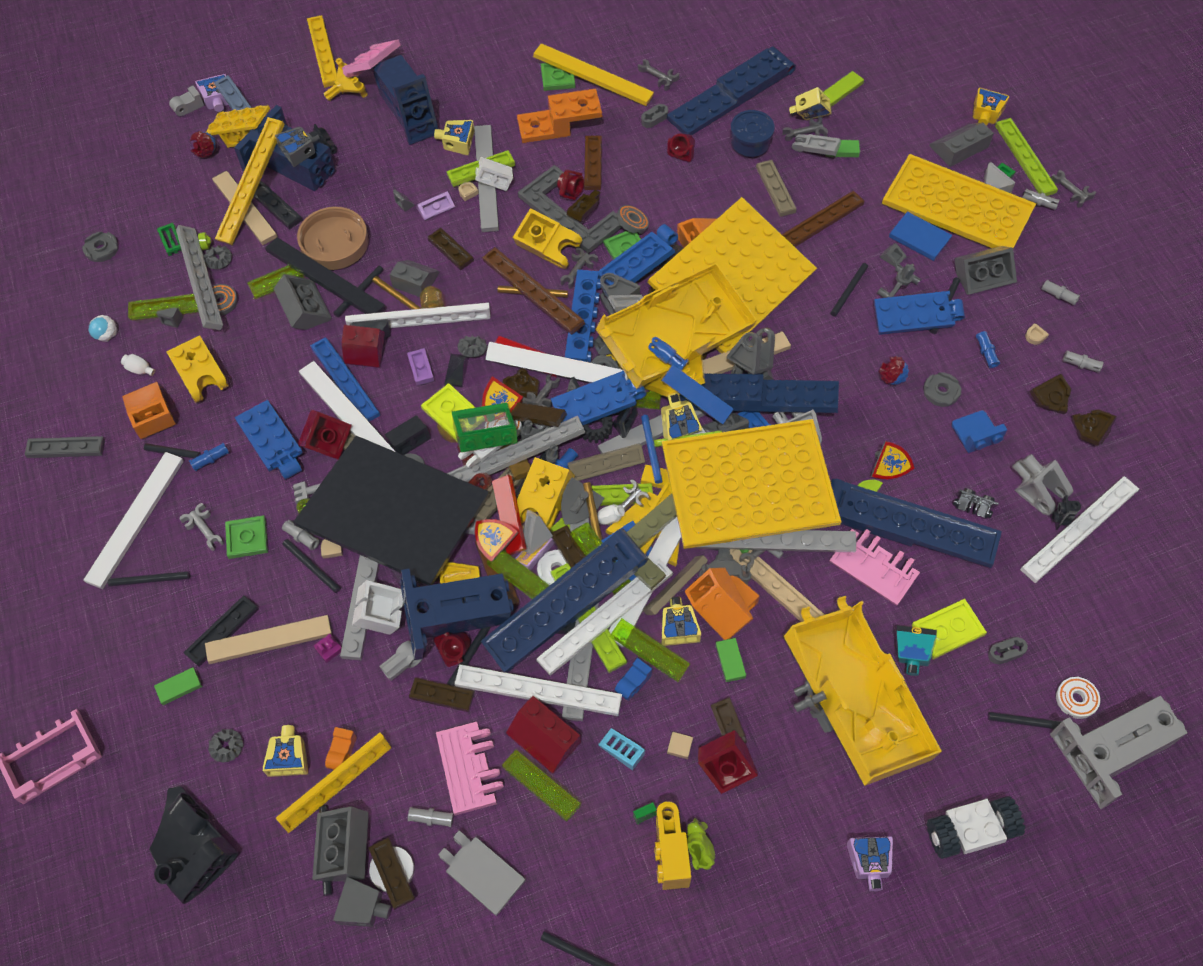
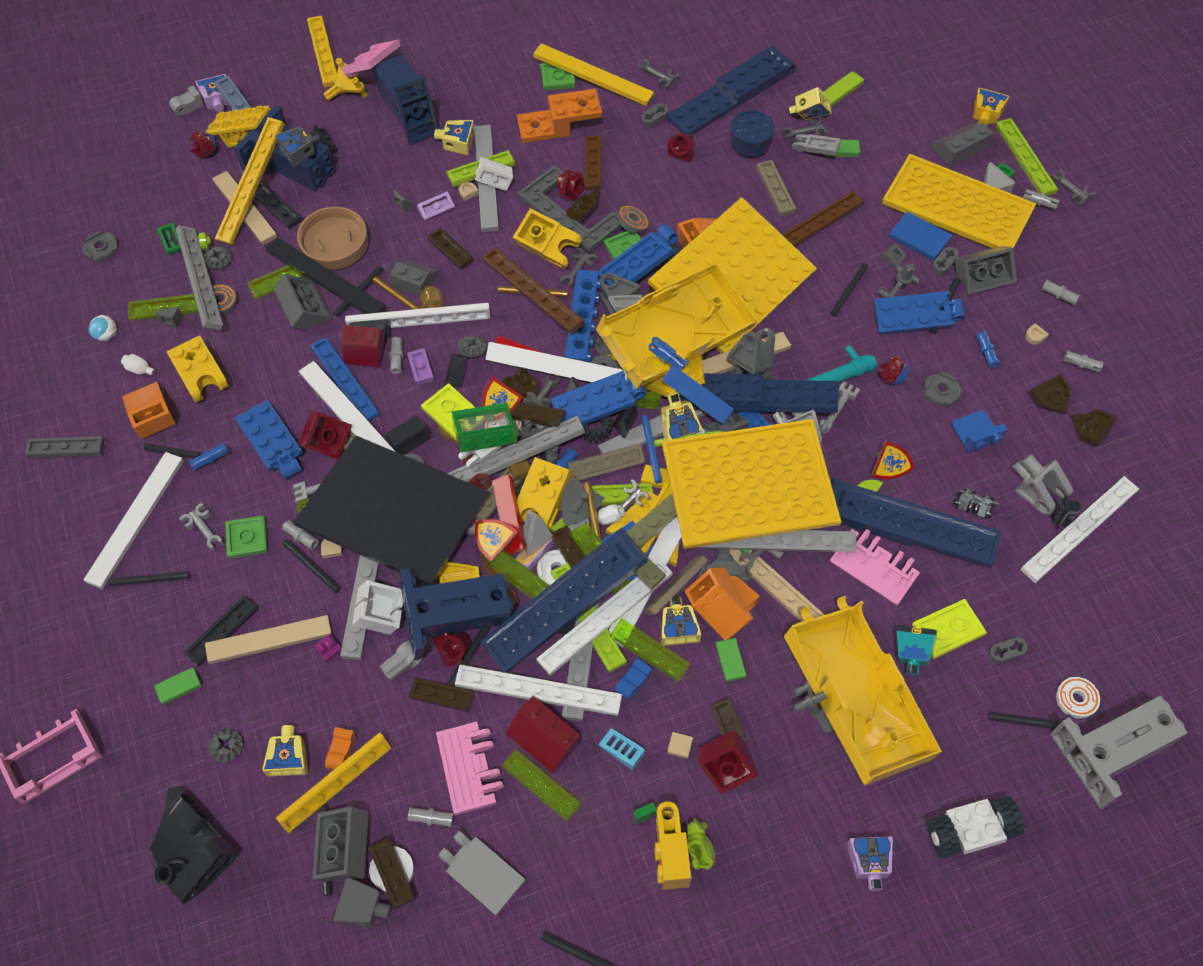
none -> light grey pin [389,337,404,374]
none -> teal cylinder [806,346,877,382]
none -> light grey hinge [819,381,860,434]
none -> dark grey beam [932,247,958,276]

